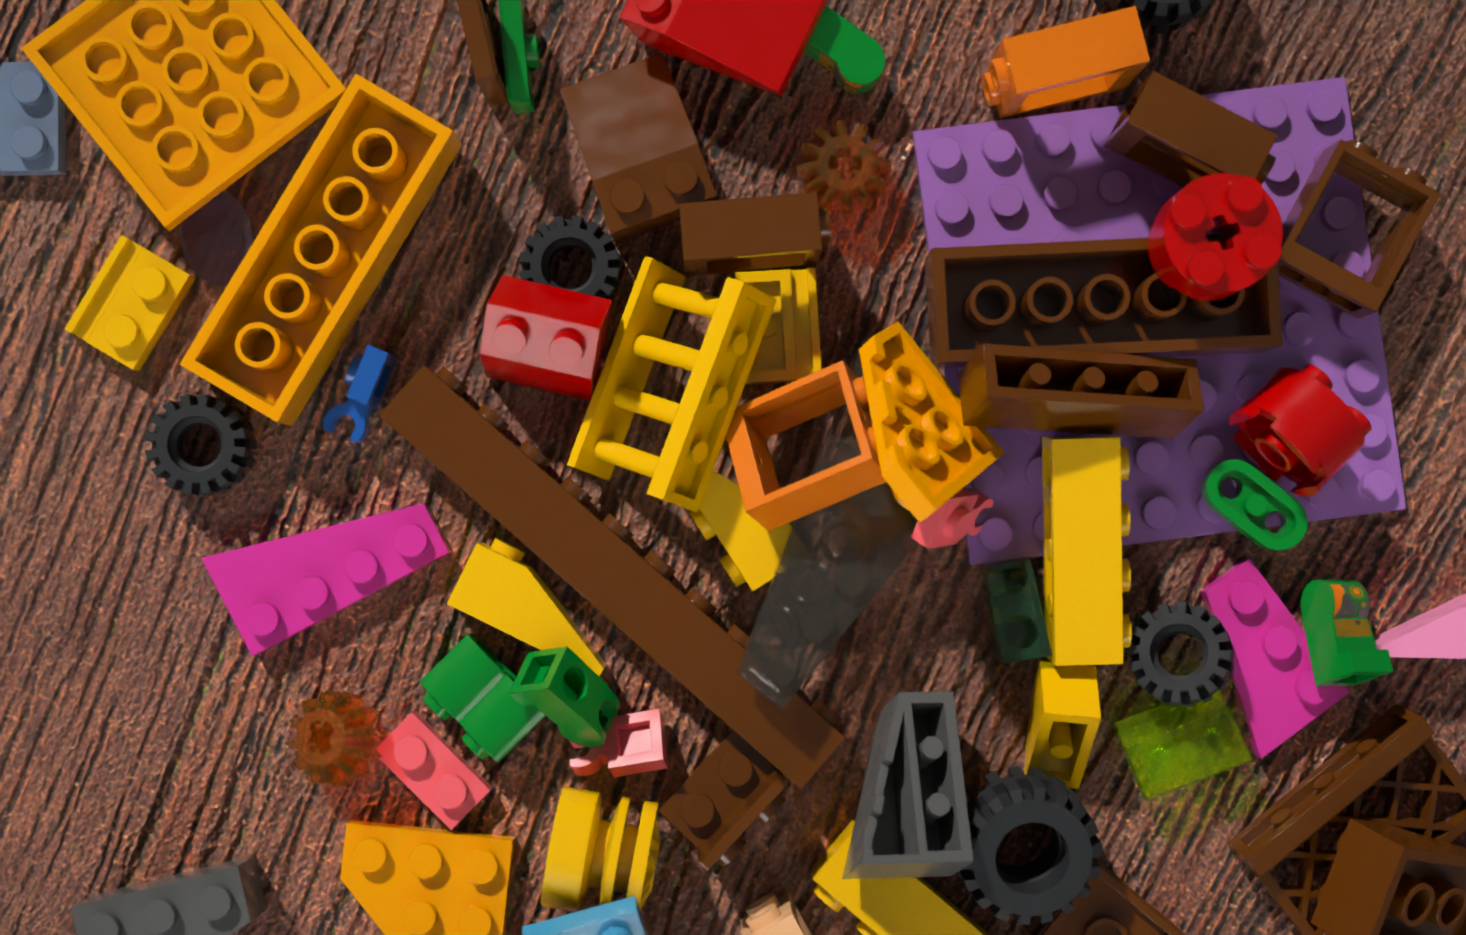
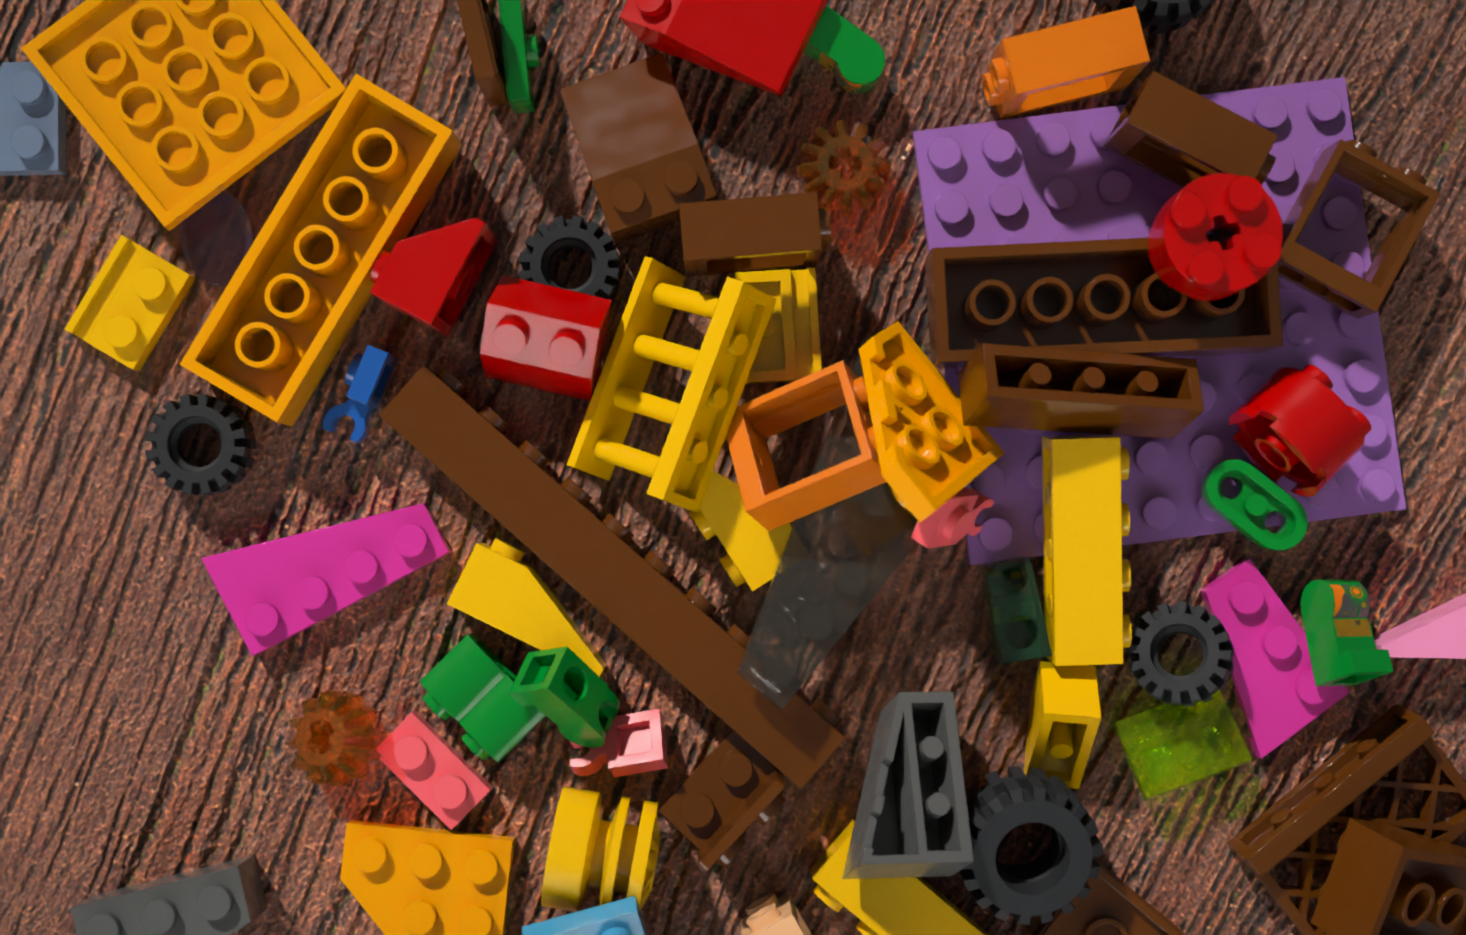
none -> red slope [370,218,499,337]

